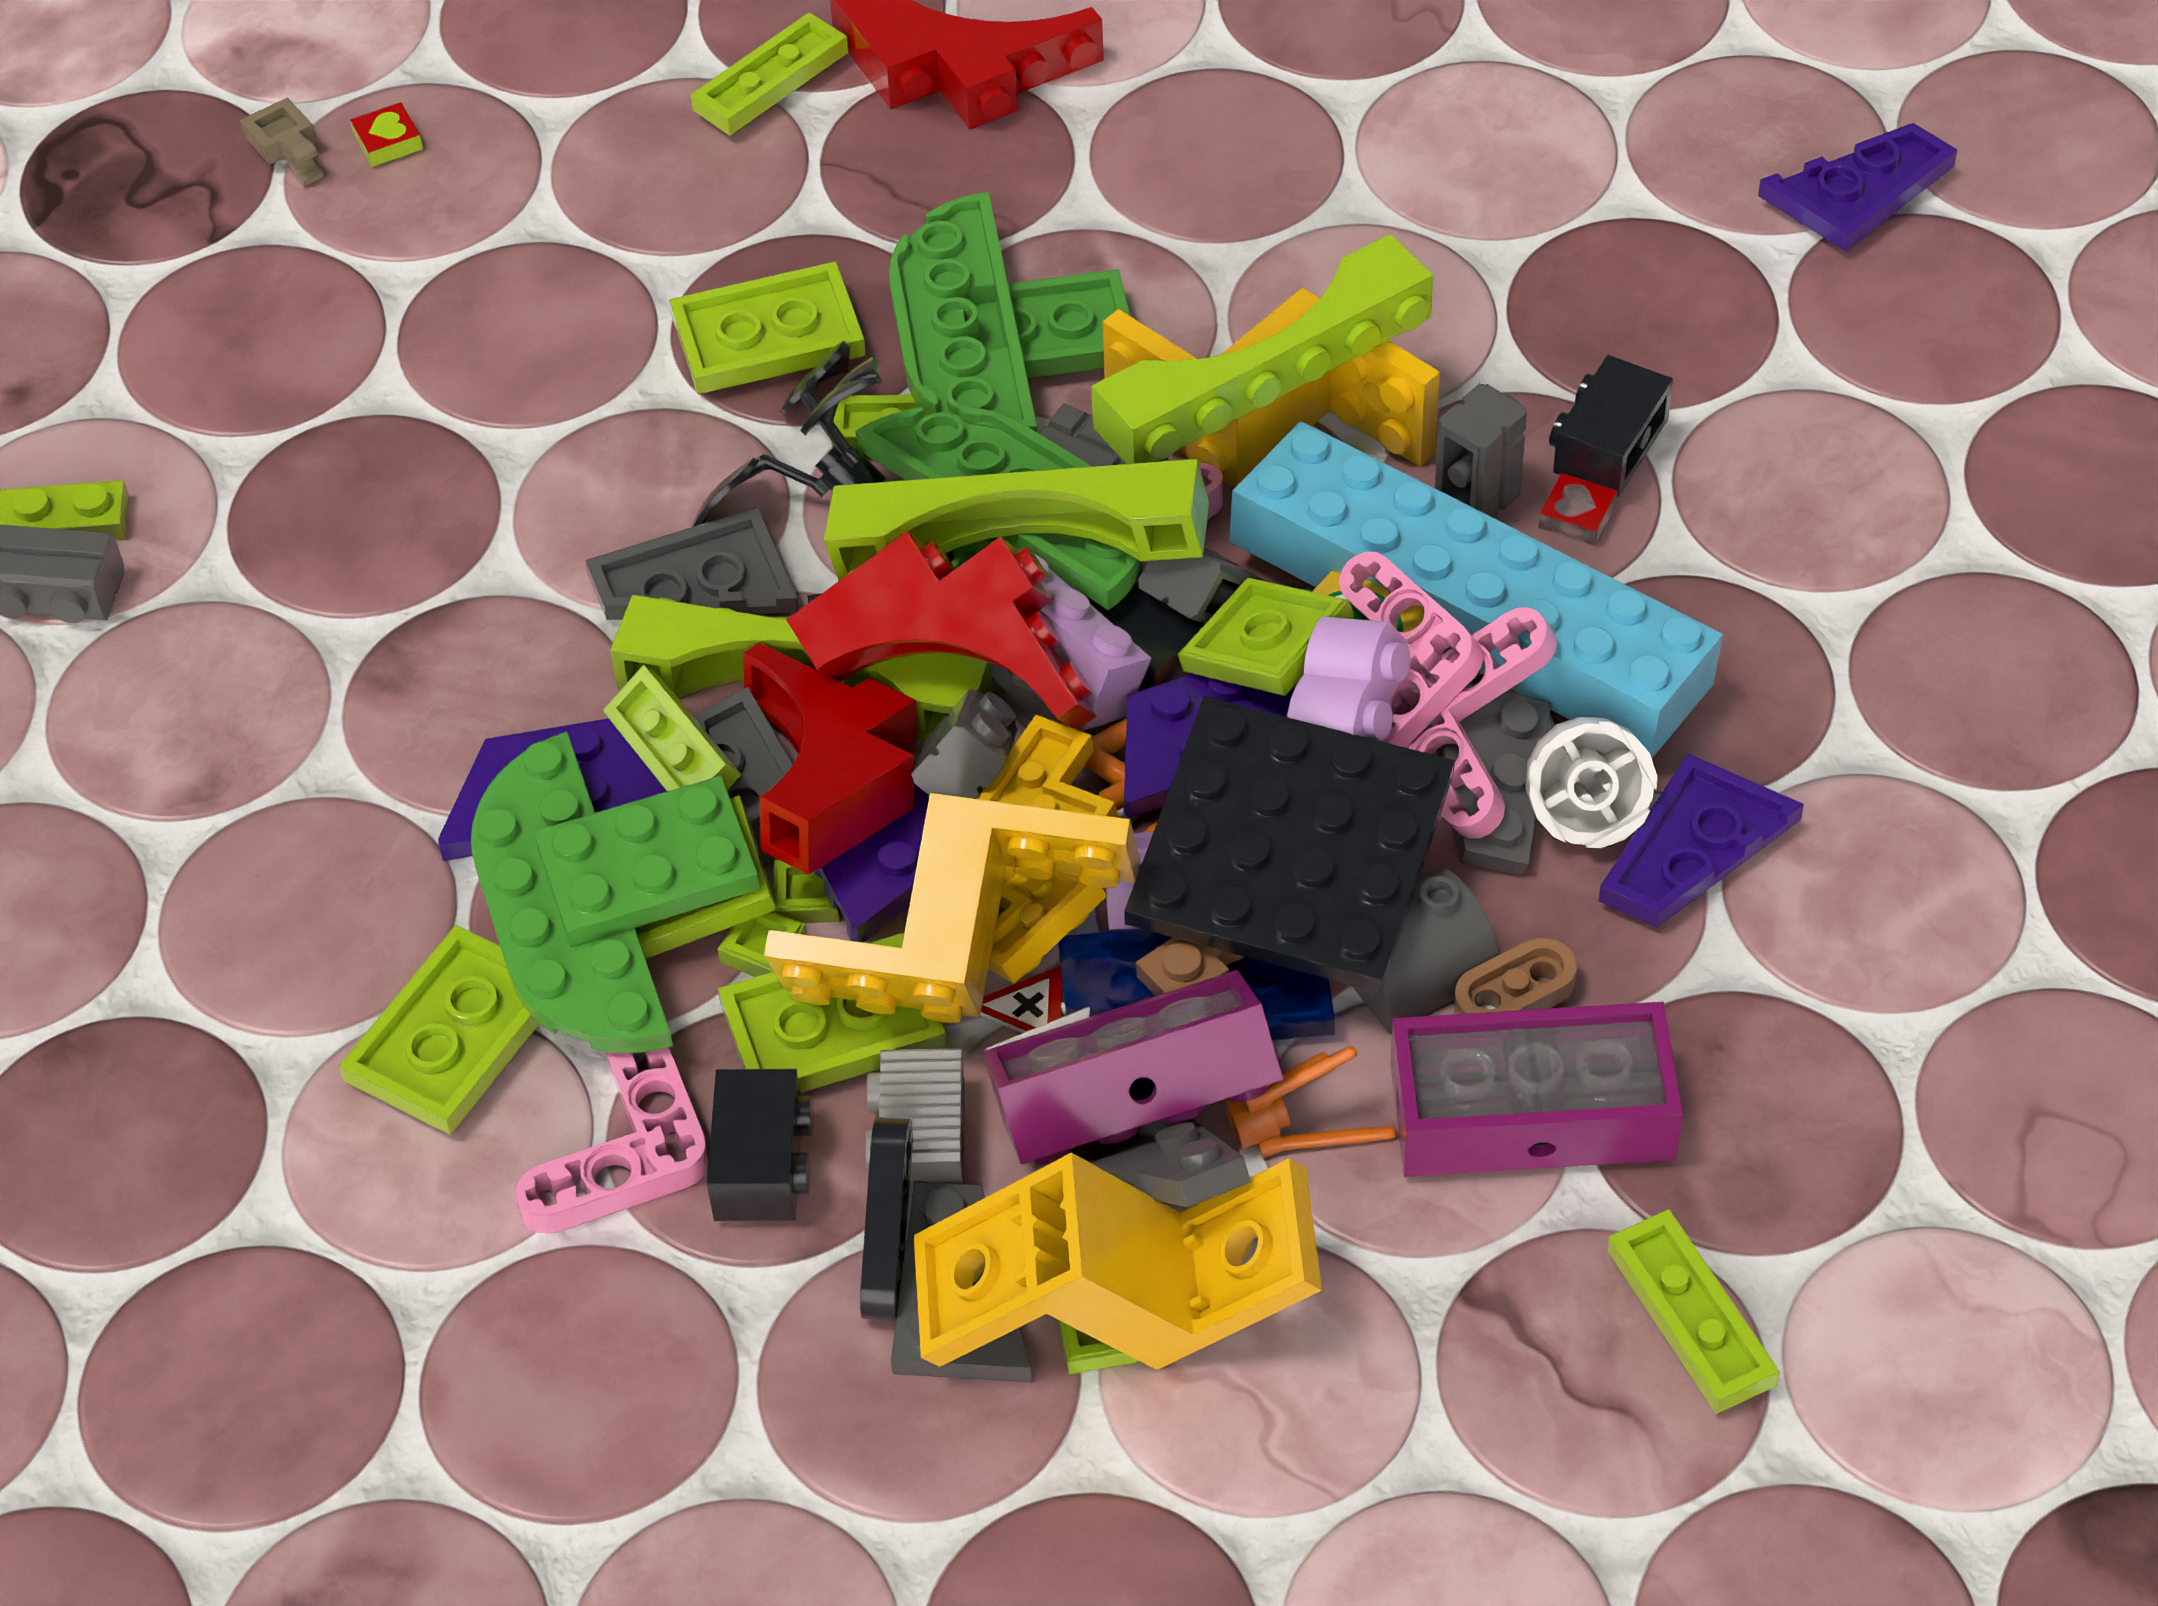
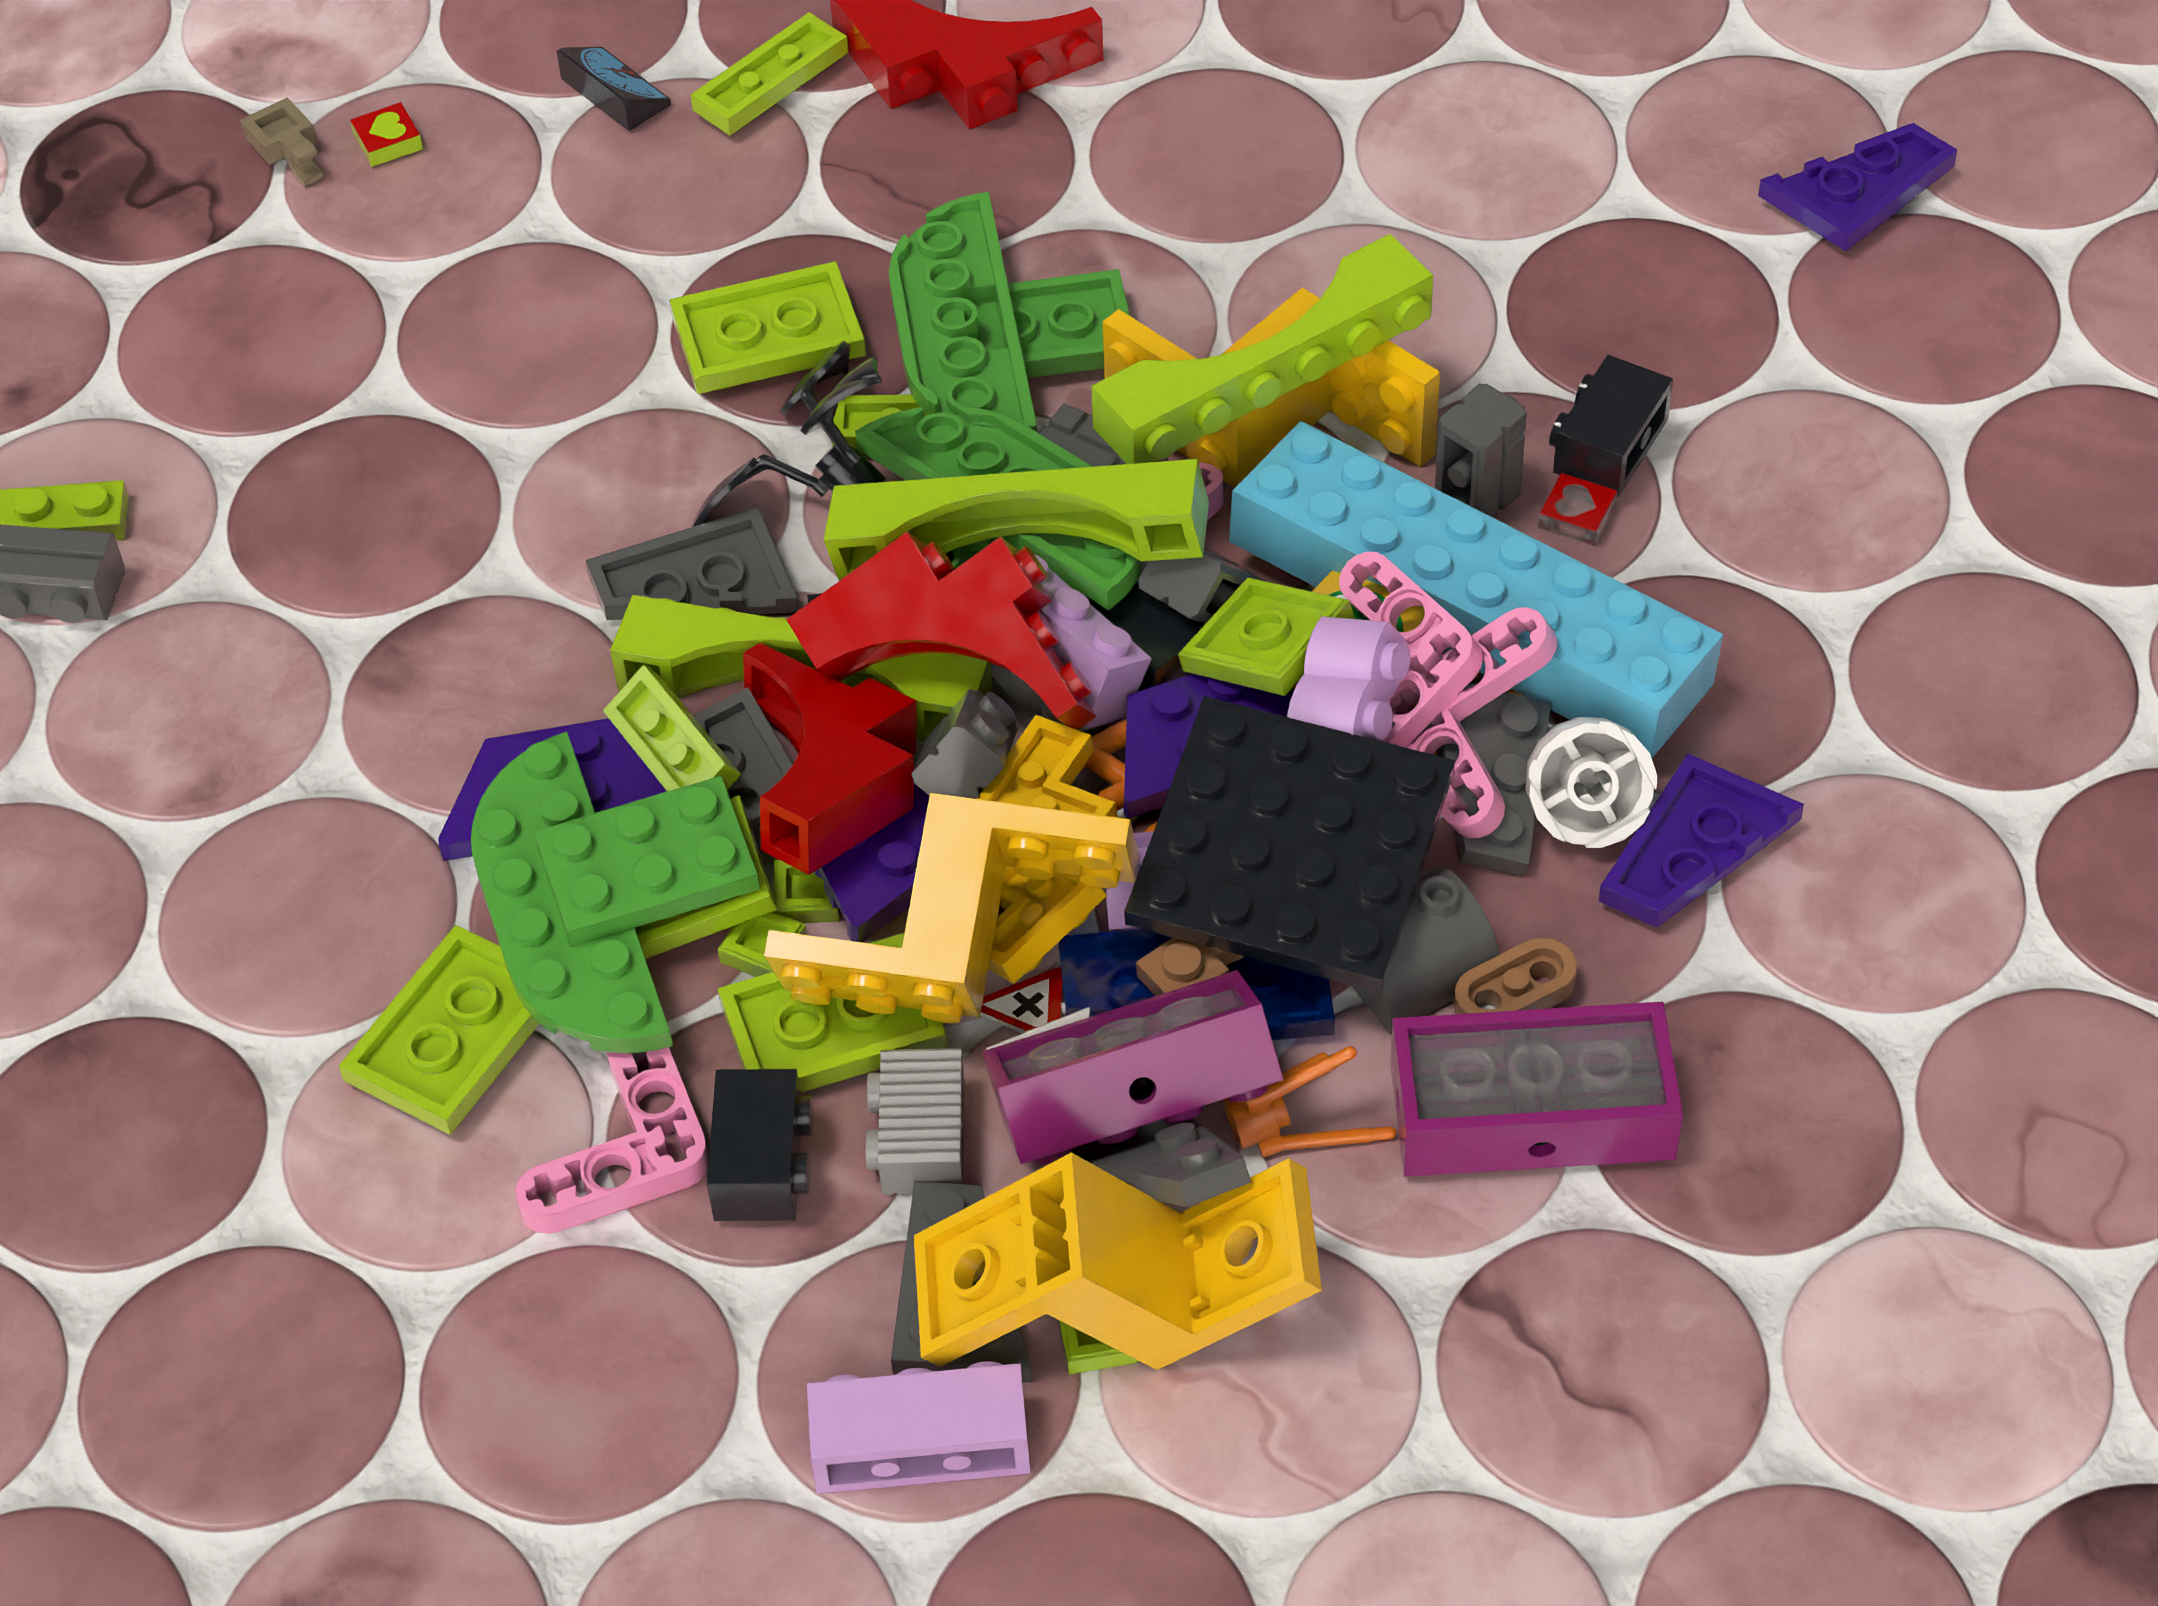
black beam [860,1117,913,1321] -> none
lime plate [1607,1209,1780,1414] -> none
none -> black slope [556,47,671,131]
none -> lavender brick [807,1361,1030,1494]

